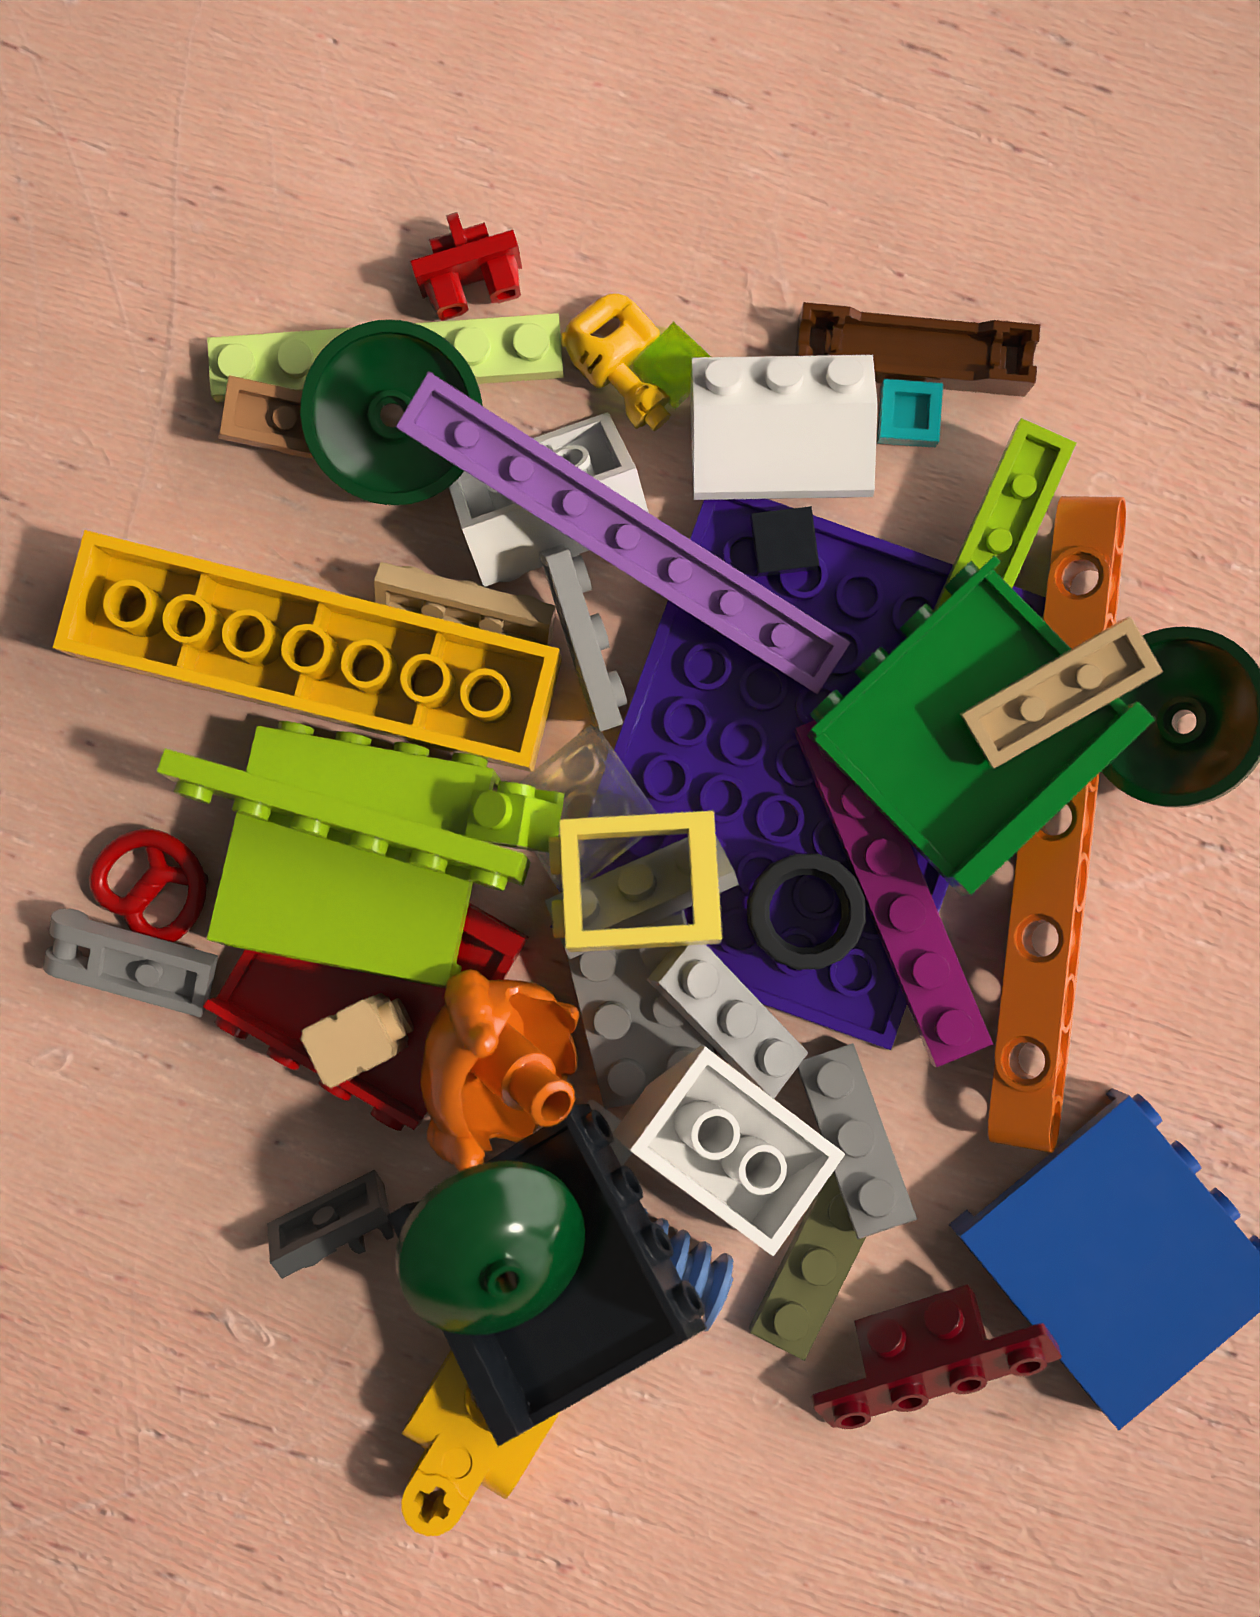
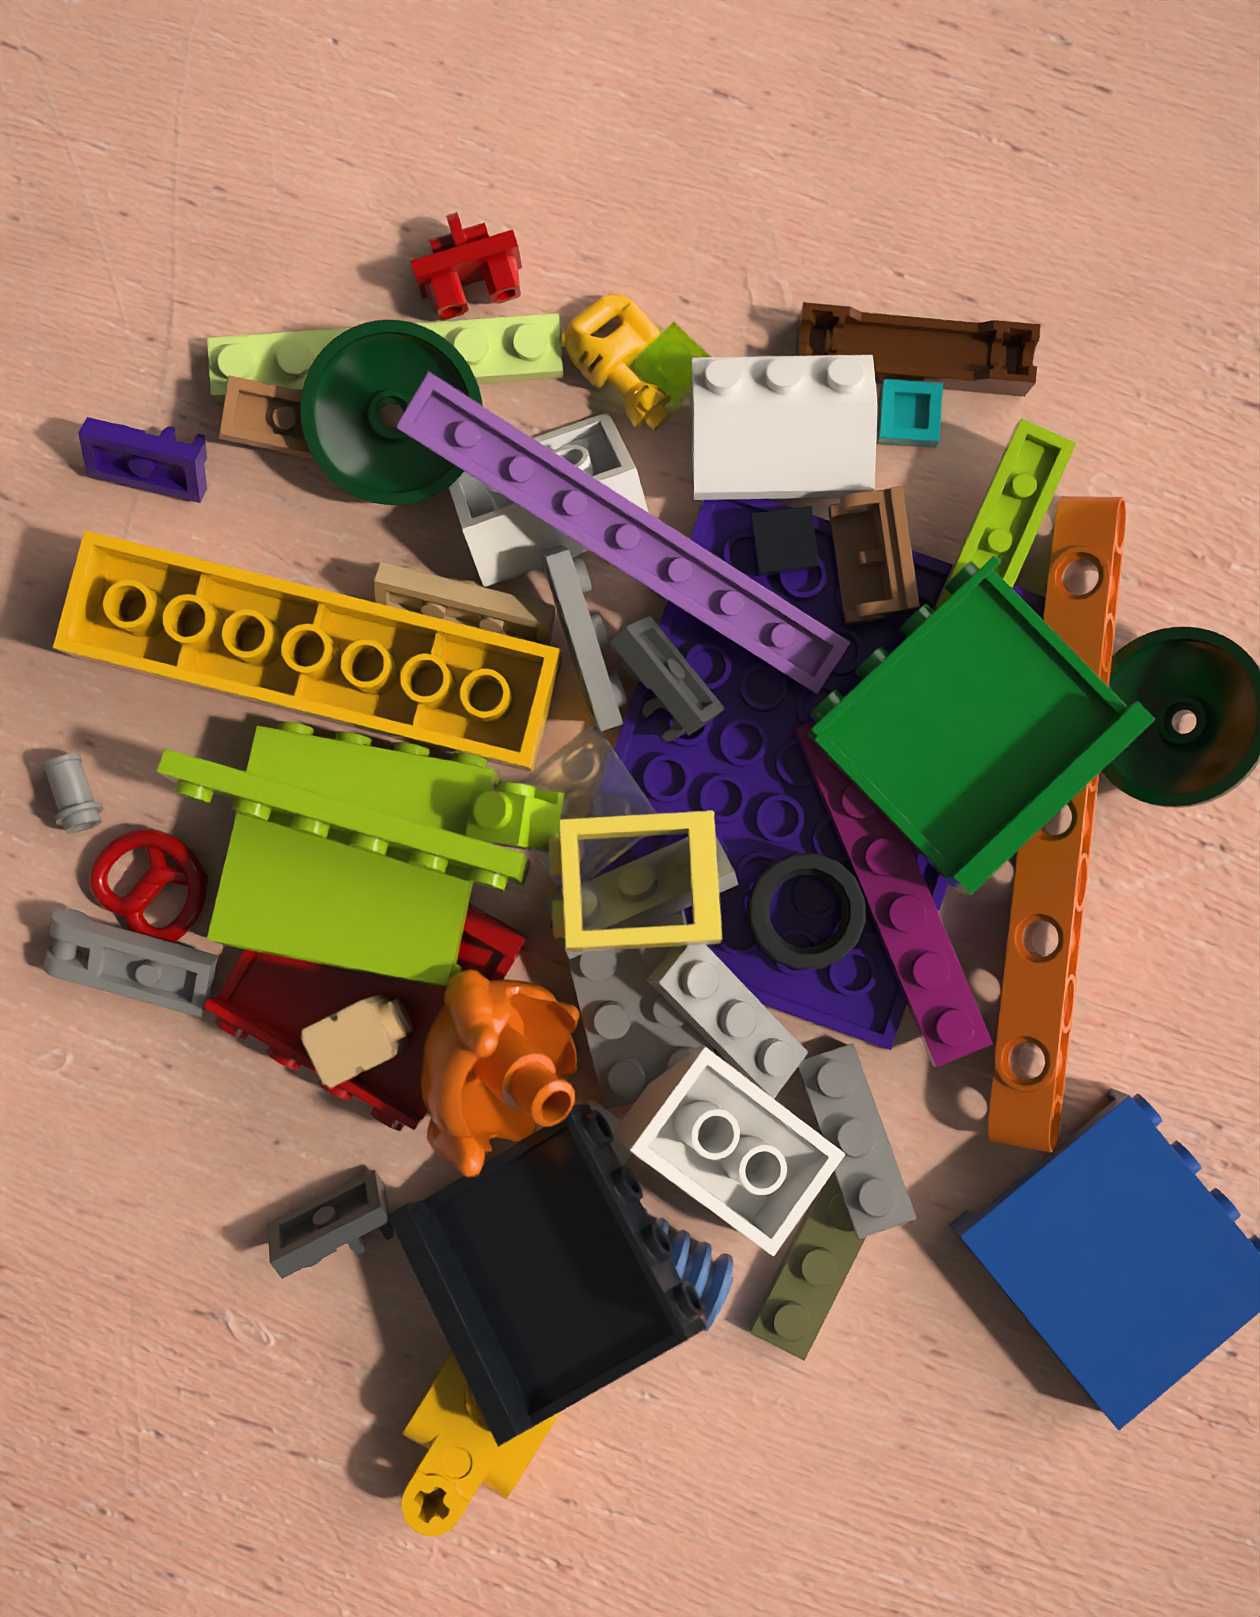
dark green dish [396,1161,585,1335] -> none
dark red bracket [811,1284,1062,1429] -> none
tan plate [960,617,1163,769] -> none
none -> light grey pin [42,754,103,834]
none -> dark purple plate [78,417,207,503]
none -> dark grey plate [610,616,725,742]
none -> medium nougat hinge [828,486,920,626]

